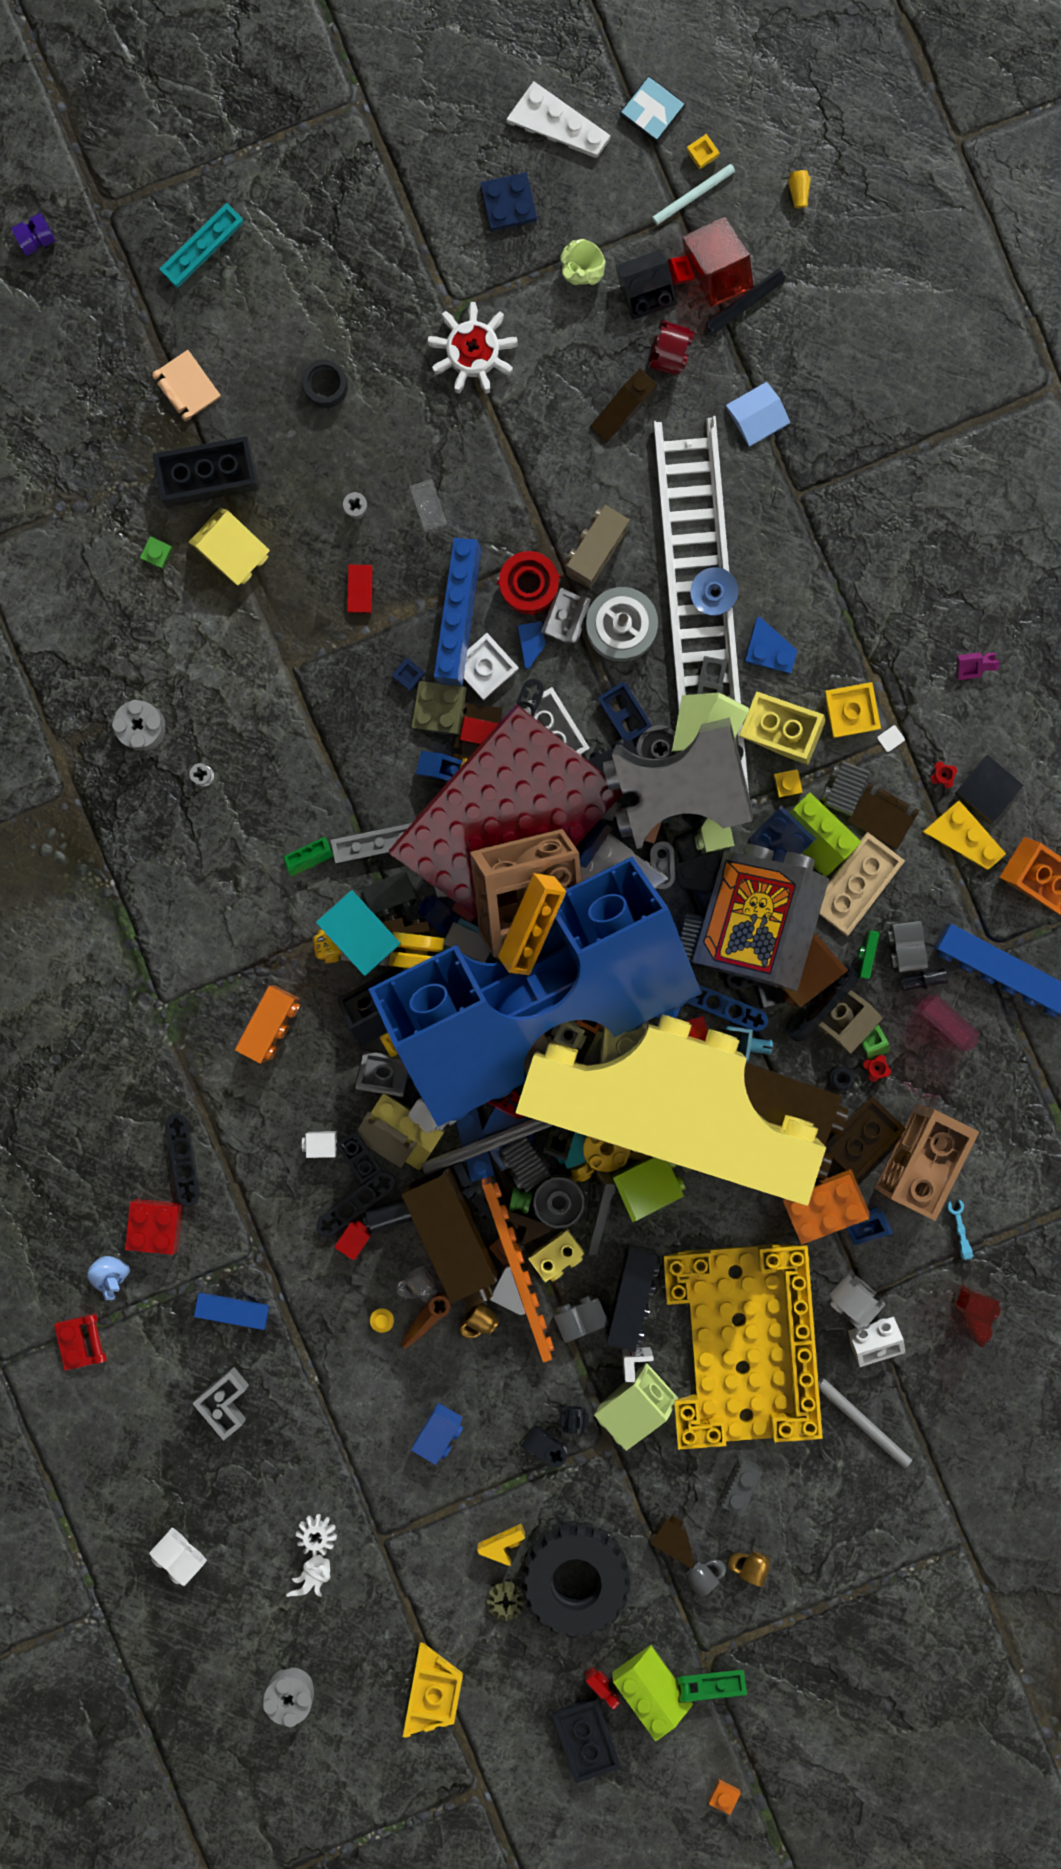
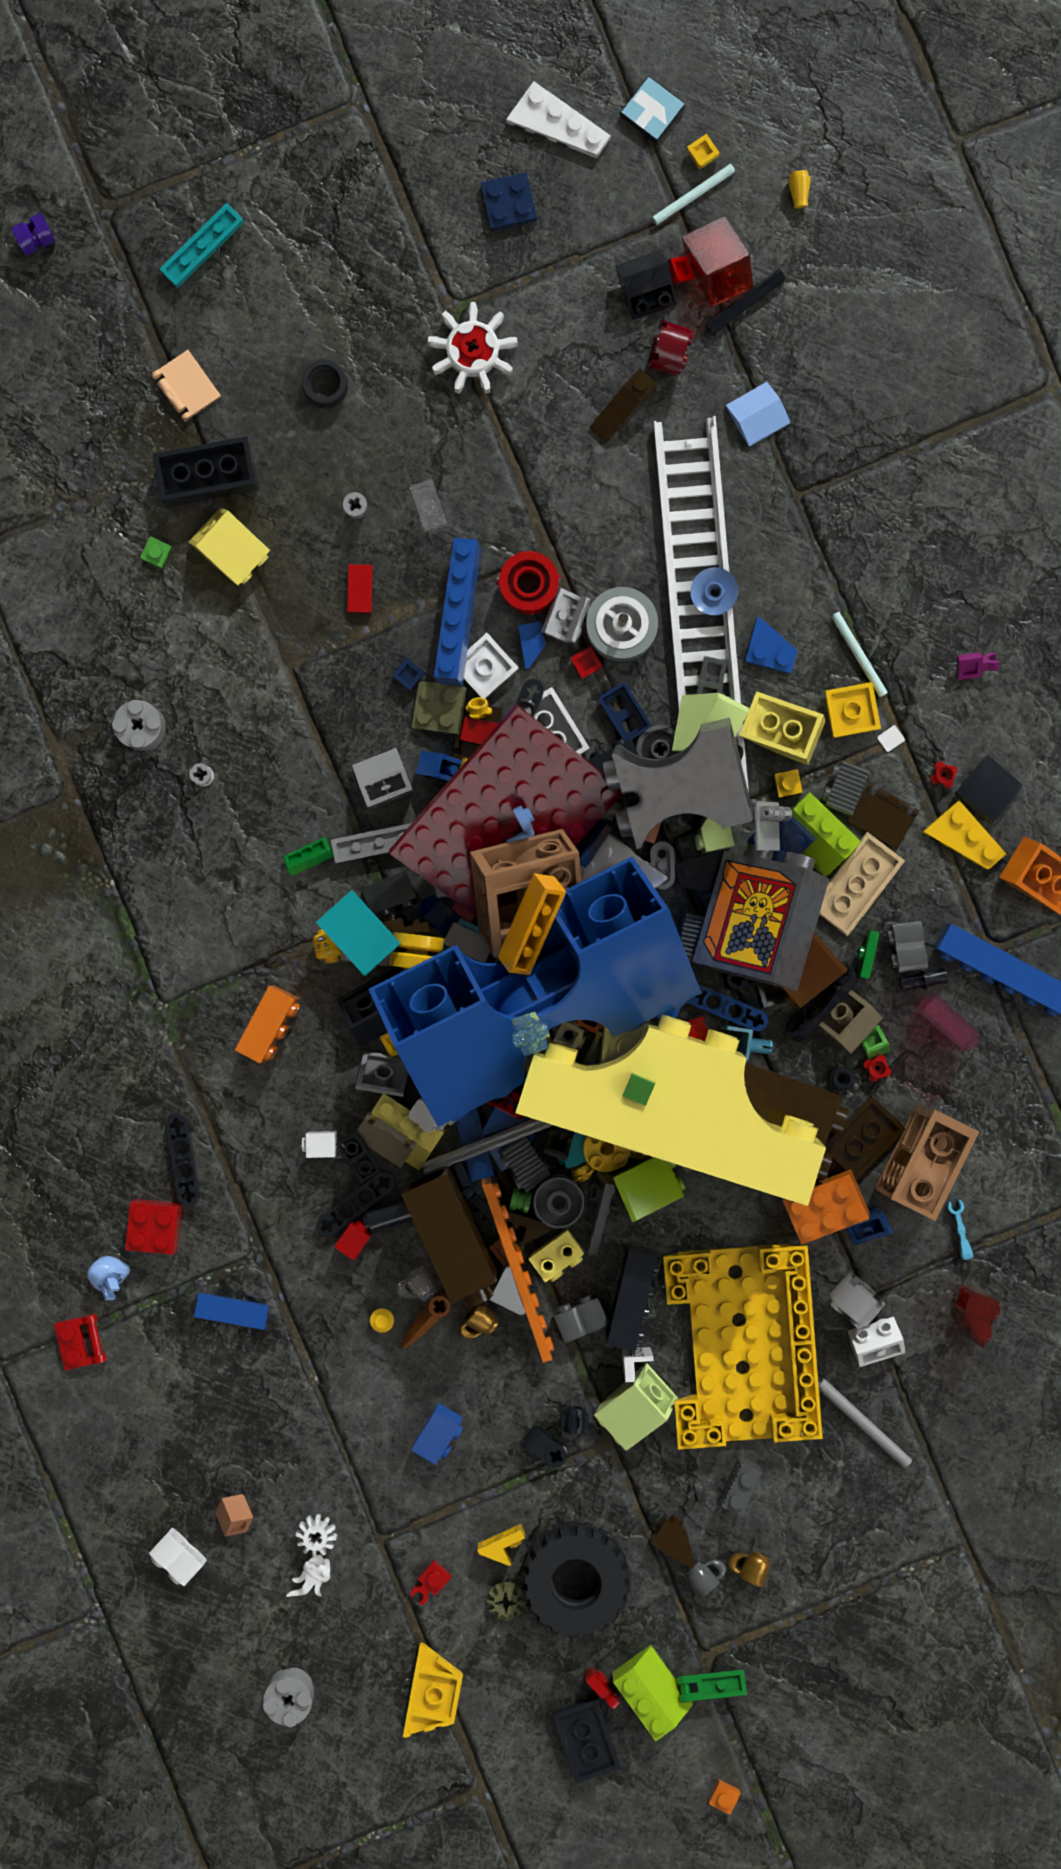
light grey brick [193,1367,249,1441] -> none
yellowish green hair [560,239,605,285] -> none
dark tan brick [565,504,630,590] -> none
none -> nougat panel [216,1494,253,1536]
none -> light grey slope [352,748,414,809]
none -> red plate [410,1560,452,1605]
none -> yellow plate [466,697,492,719]
none -> medium blue plate [506,805,535,843]
none -> clear light blue brick [511,1012,550,1056]
none -> red plate [570,646,603,679]
none -> bright green slope [622,1073,656,1106]
none -> light grey hinge [753,801,792,851]
none -> light aqua bar [831,612,888,697]

